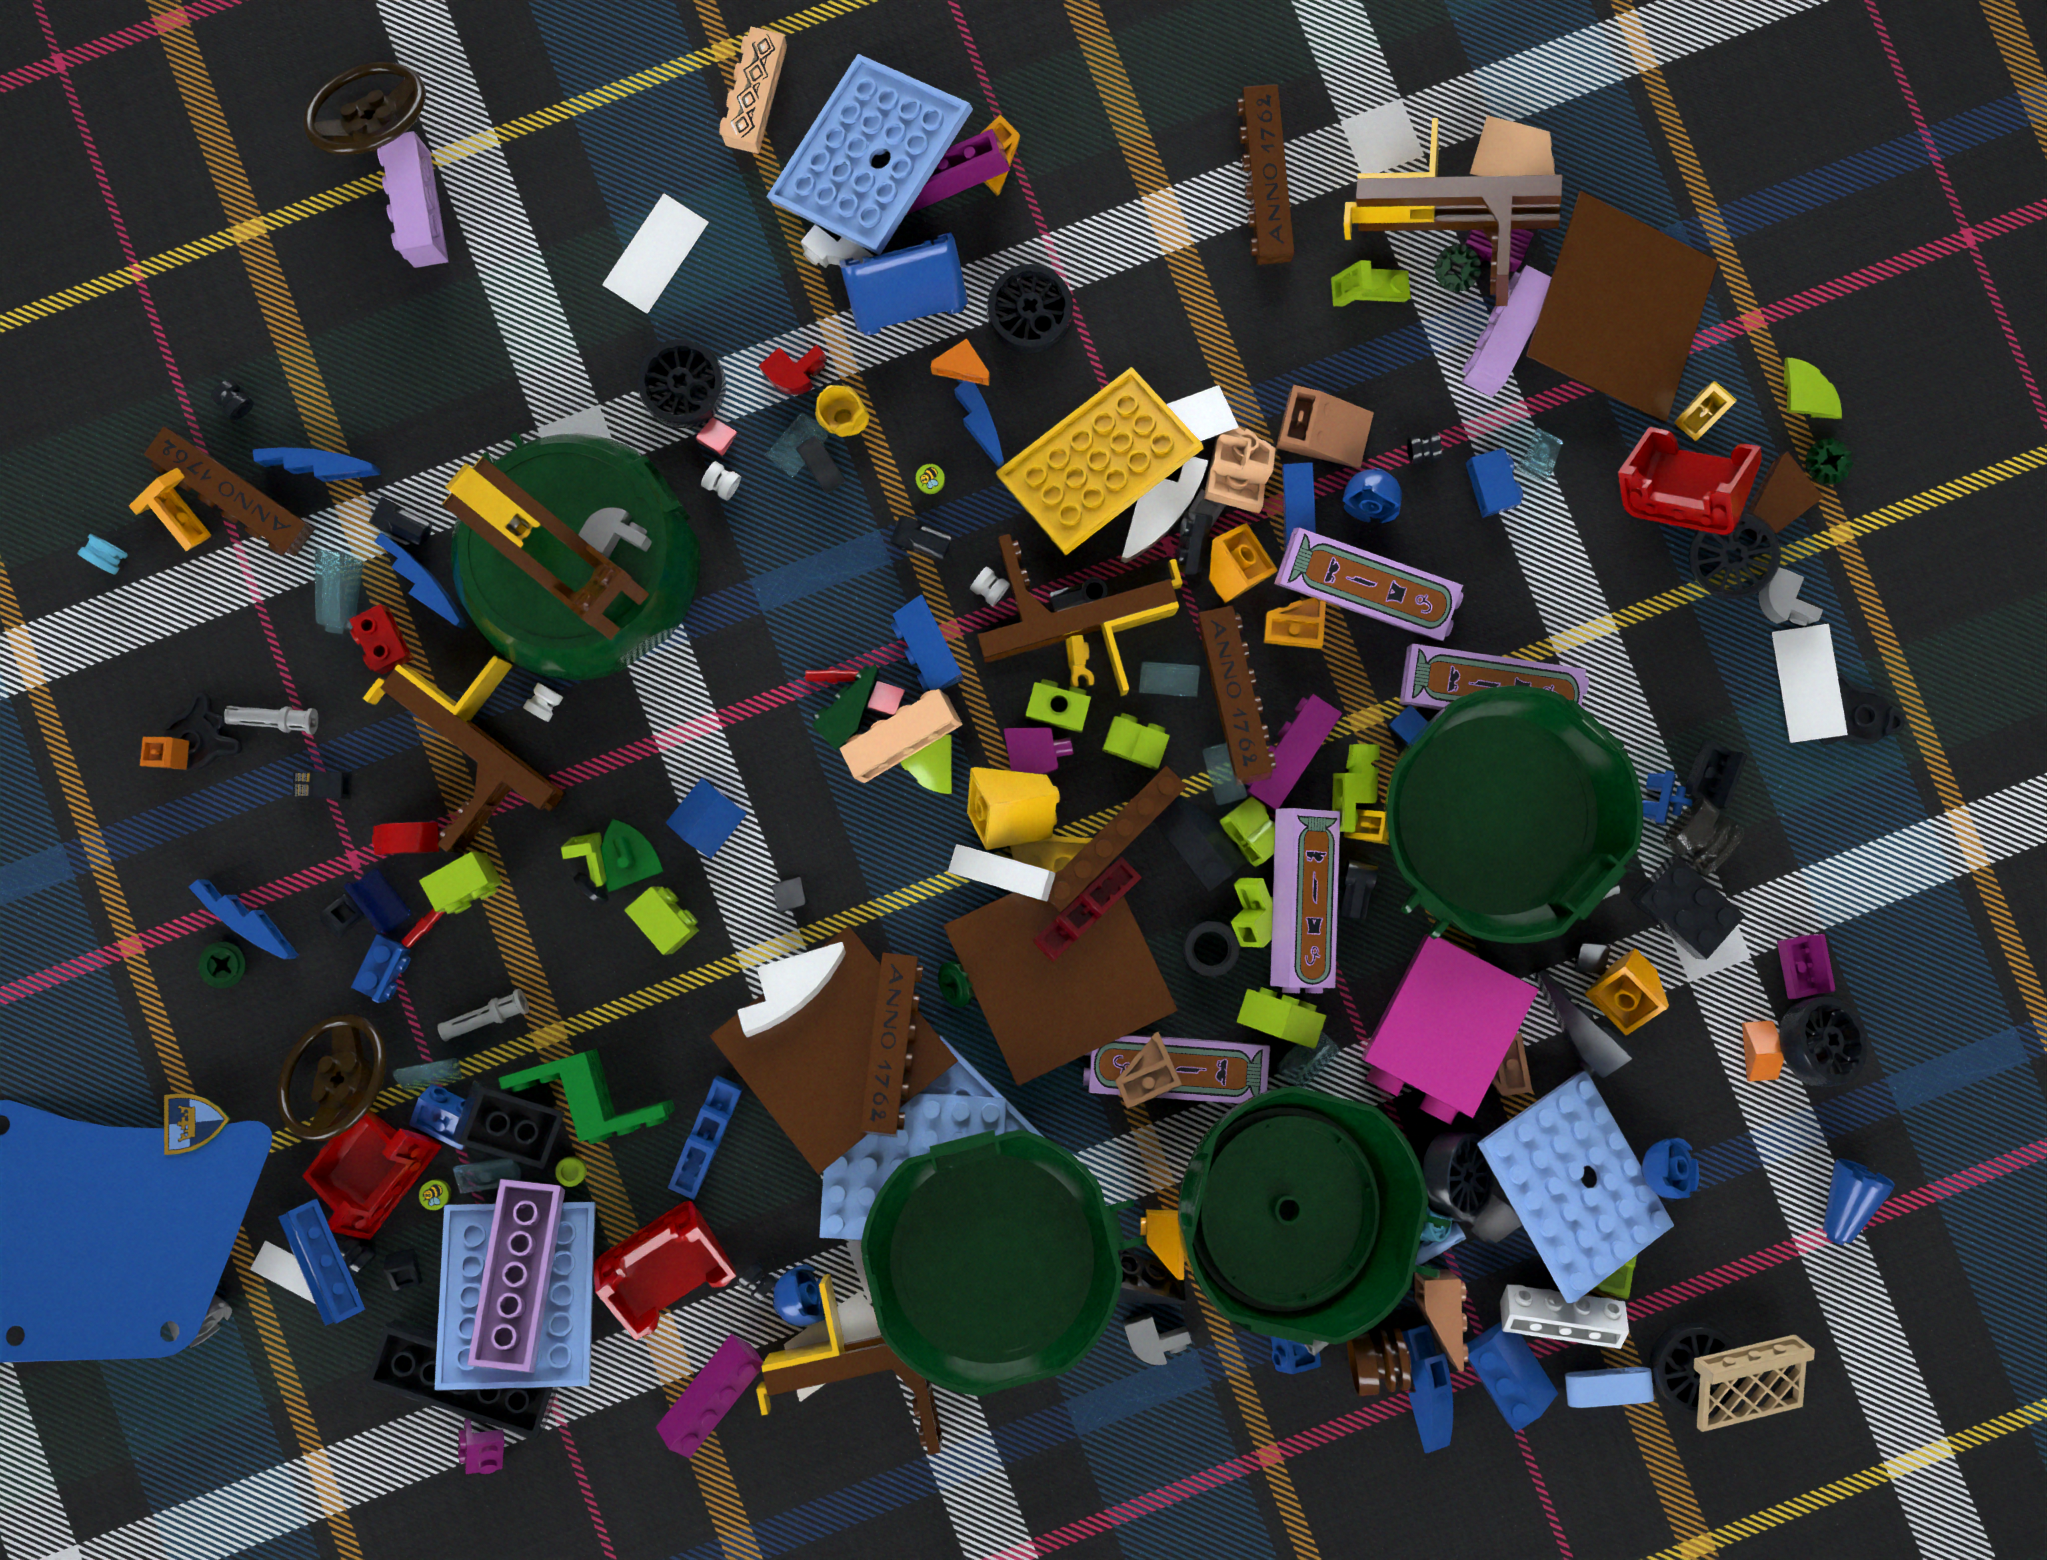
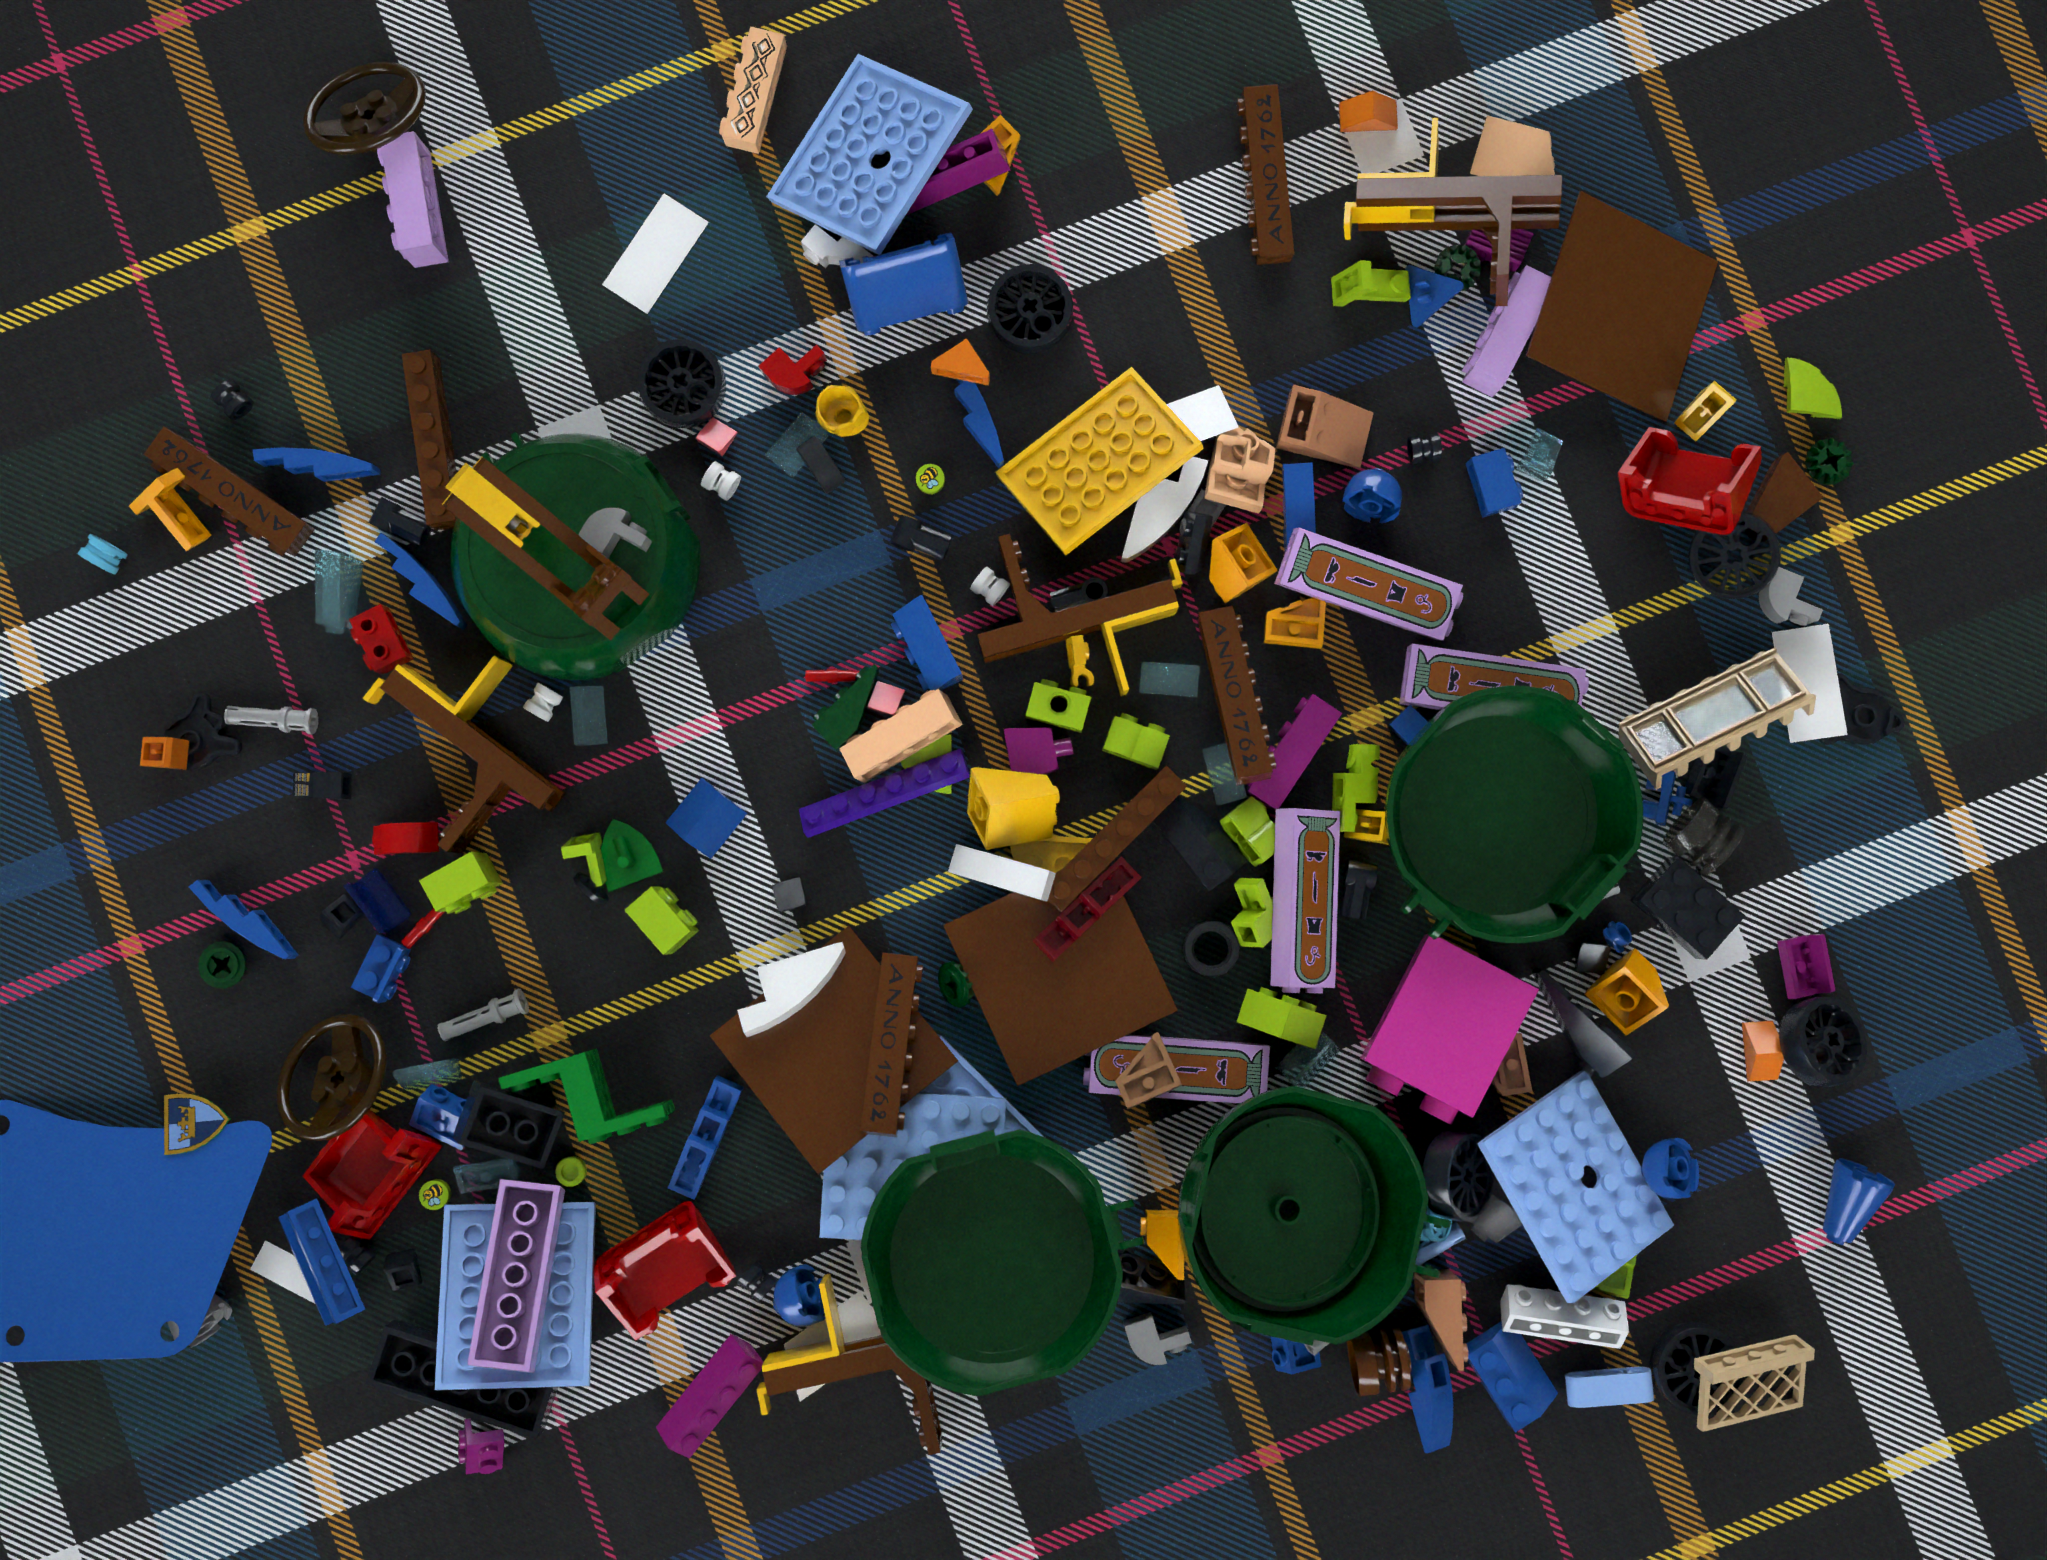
none -> reddish brown brick [402,349,457,531]
none -> clear light blue slope [570,686,608,746]
none -> dark purple plate [799,748,970,838]
none -> orange slope [1339,90,1398,132]
none -> blue piece [1405,265,1464,328]
none -> blue plate [1603,921,1632,953]
none -> tan window [1619,647,1816,790]

